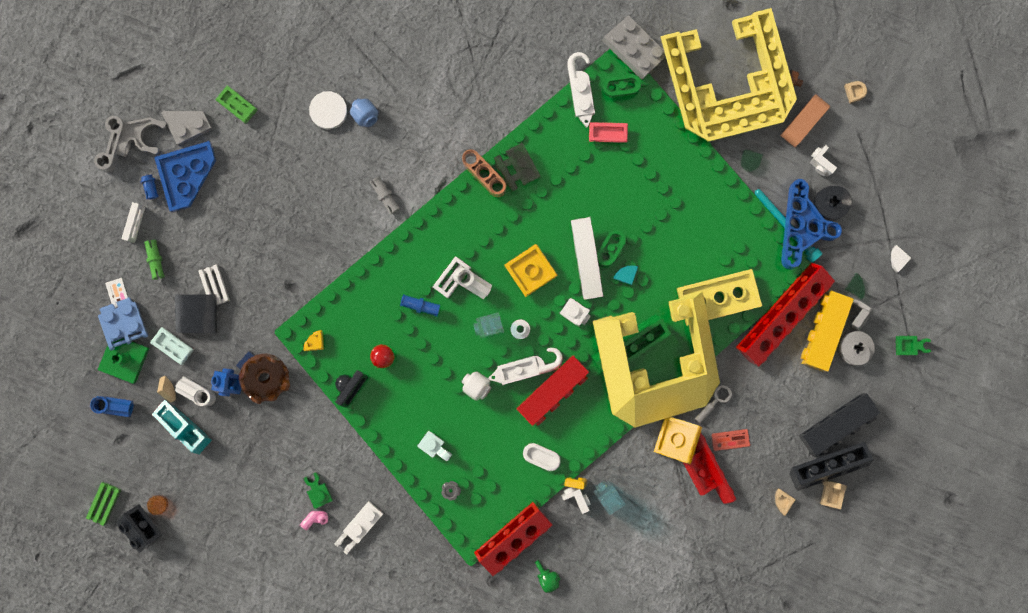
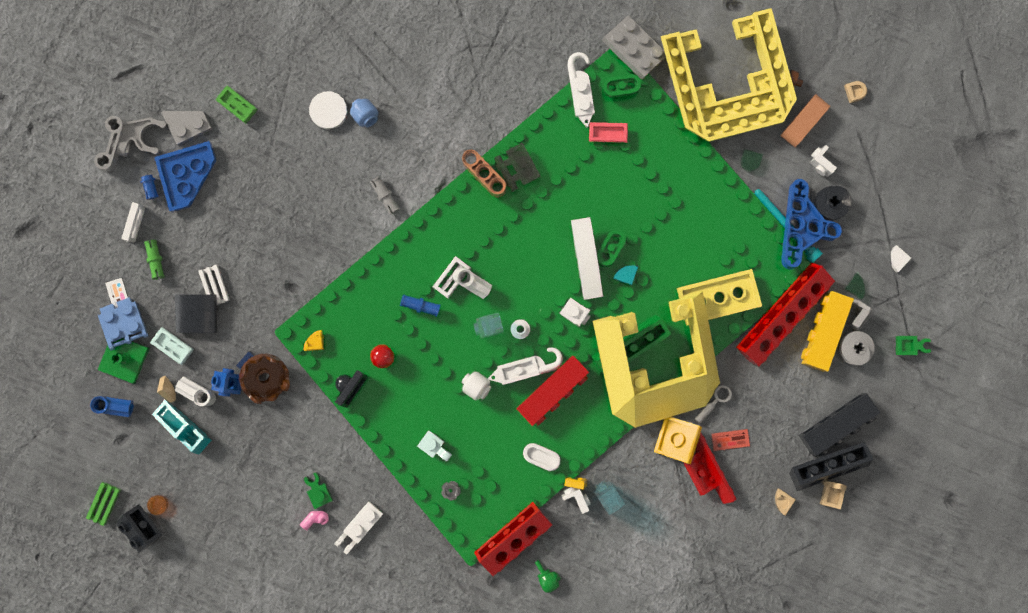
yellow plate [504,244,558,297] -> none

